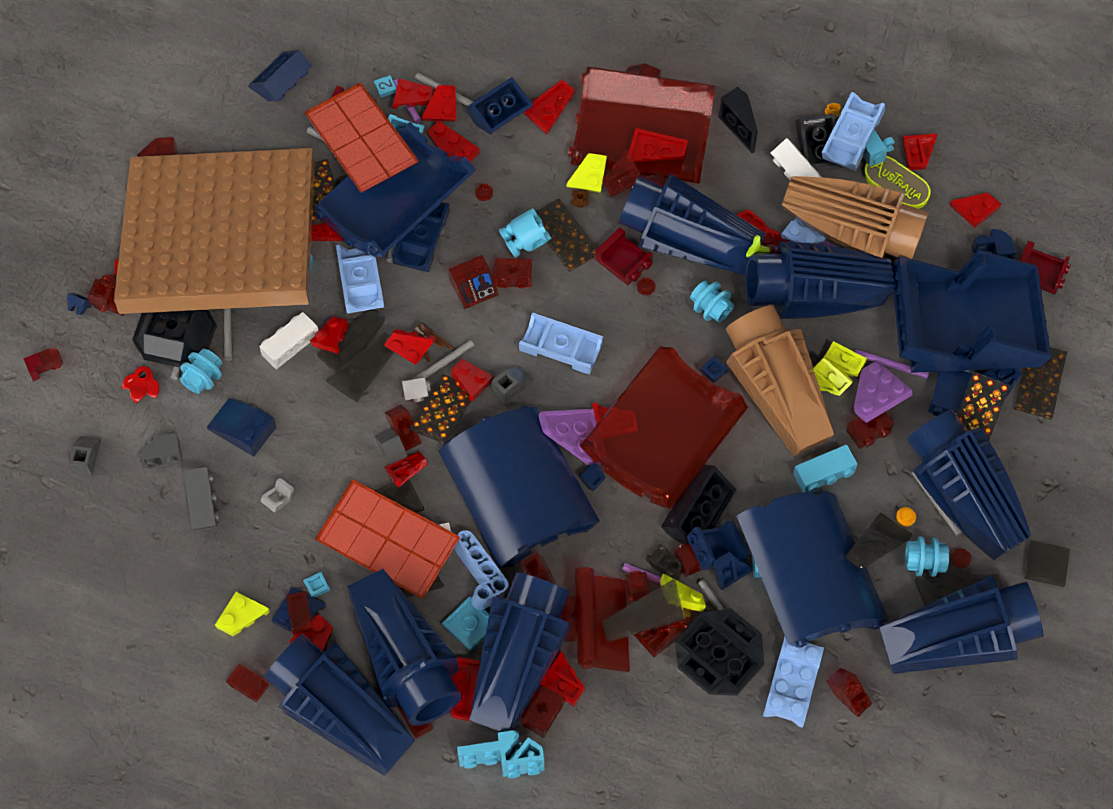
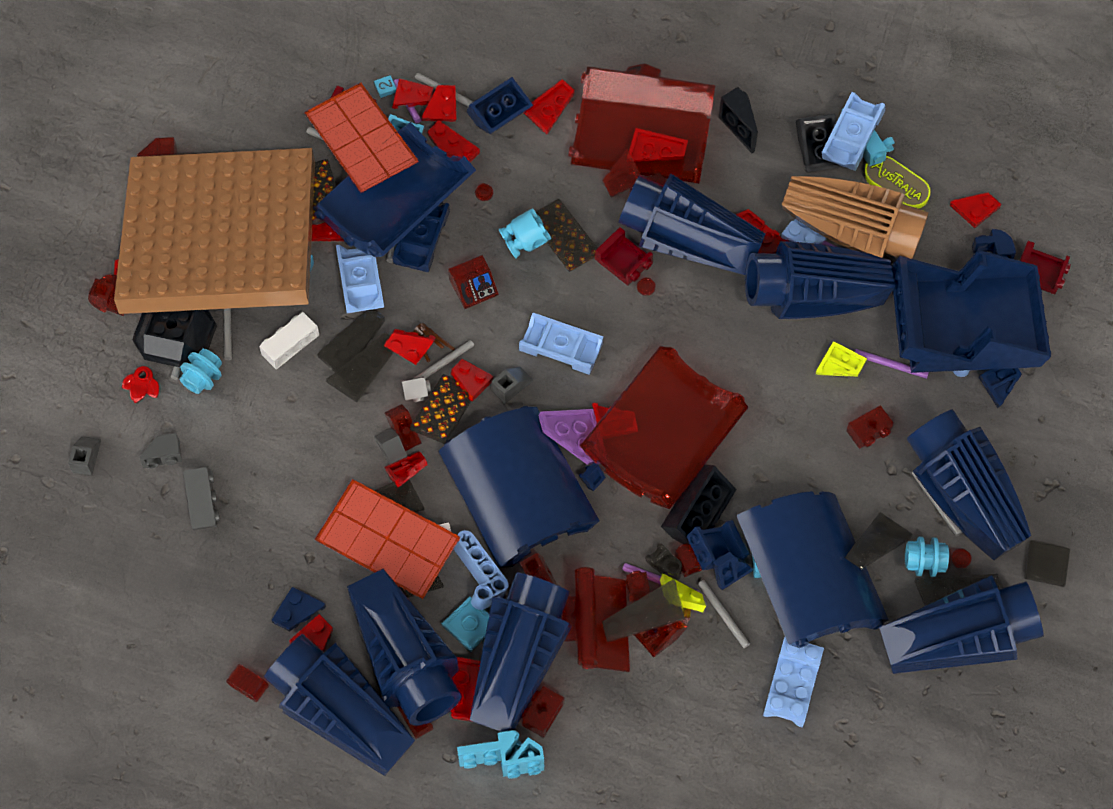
leg [23,348,63,381] -> none
dark blue tile [66,293,93,315] -> none
dark blue slope [206,398,276,457] -> none
neon yellow wing [215,592,270,636] -> none
dark blue slope [248,50,312,101] -> none
light grey bracket [261,478,294,512] -> none
clear red tile [286,591,313,635] -> none
medium azure tile [303,572,330,598] -> none
red wing [310,316,349,354] -> none
clear red brick [494,258,532,289] -> none
red wing [540,652,585,707] -> none
neon yellow wing [566,153,607,193] -> none
reddish brown plate [571,190,589,208] -> none
black piece [675,608,764,696] -> none
medium azure piece [690,280,734,323] -> none
dark blue tile [700,356,728,383] -> none
medium nougat piece [726,305,834,457] -> none
lime piece [746,235,777,257] -> none
white brick [771,138,822,181] -> none
medium azure brick [793,445,857,492] -> none
neon yellow wing [813,356,853,396] -> none
light orange plate [825,103,842,118] -> none
clear red slope [826,668,872,717] -> none
medium lavender plate [854,361,913,423] -> none
light orange plate [896,507,916,527] -> none
red wing [902,133,938,170] -> none
dark blue panel [928,371,979,423] -> none
clear smoke tile [957,371,1010,440] -> none
clear smoke tile [1014,347,1067,420] -> none

